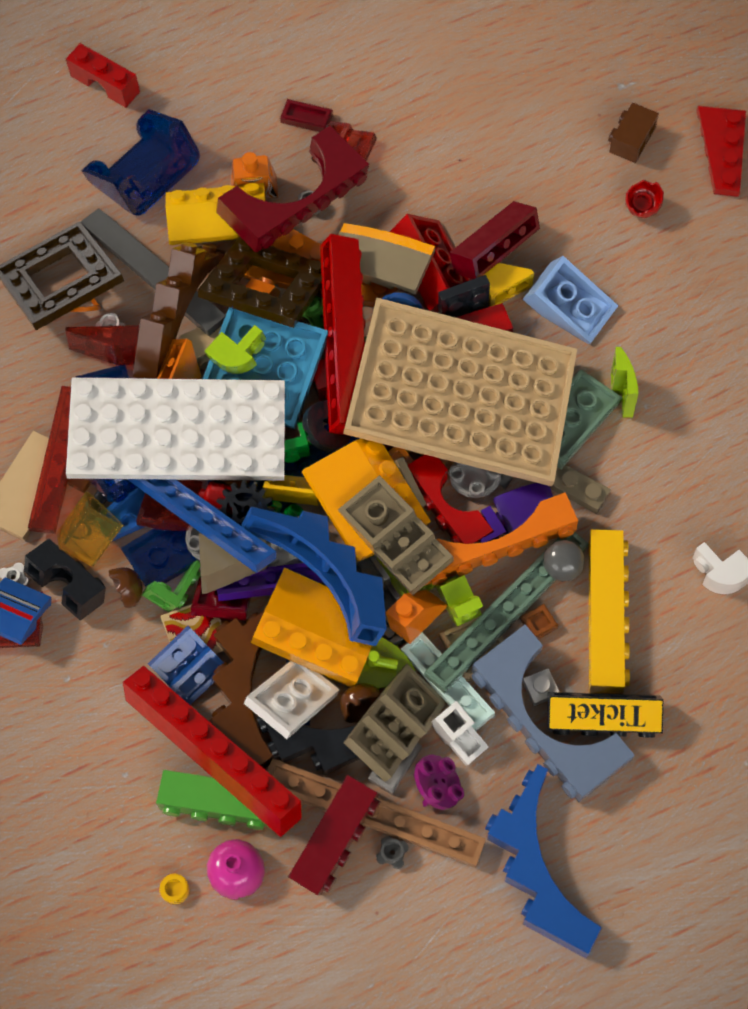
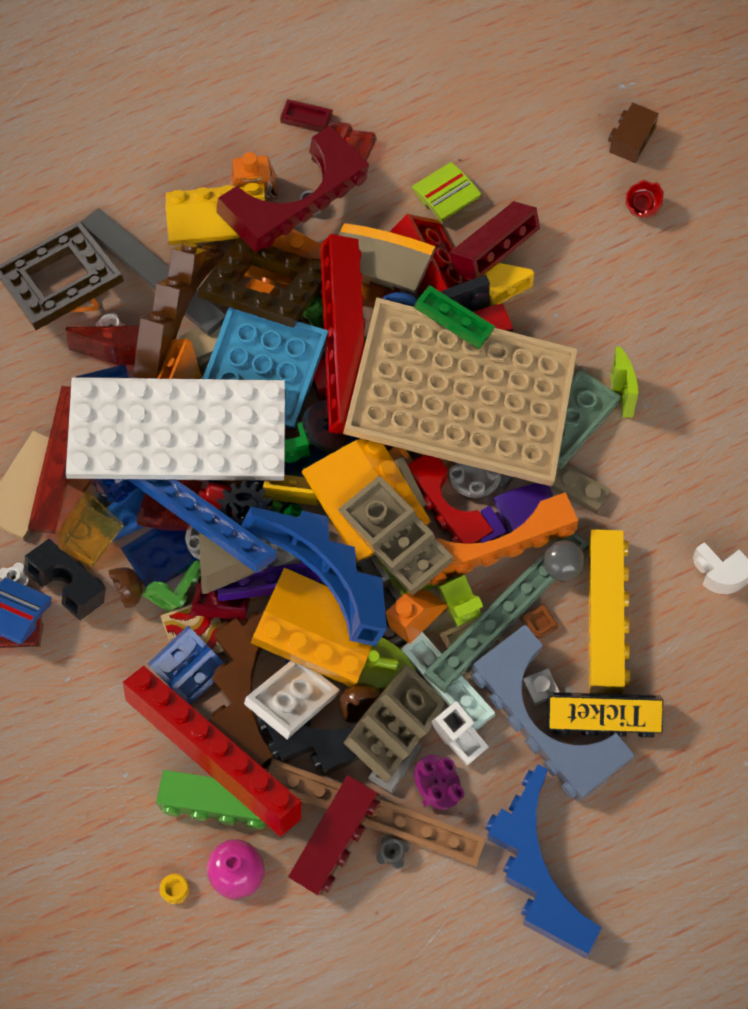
red arch [66,43,140,108] -> none
clear blue windscreen [81,109,200,216] -> none
lime brick [204,325,266,374] -> none
light blue slope [523,256,618,344] -> none
red wing [696,106,746,197] -> none
none -> lime slope [411,162,481,223]
none -> green plate [414,285,495,349]

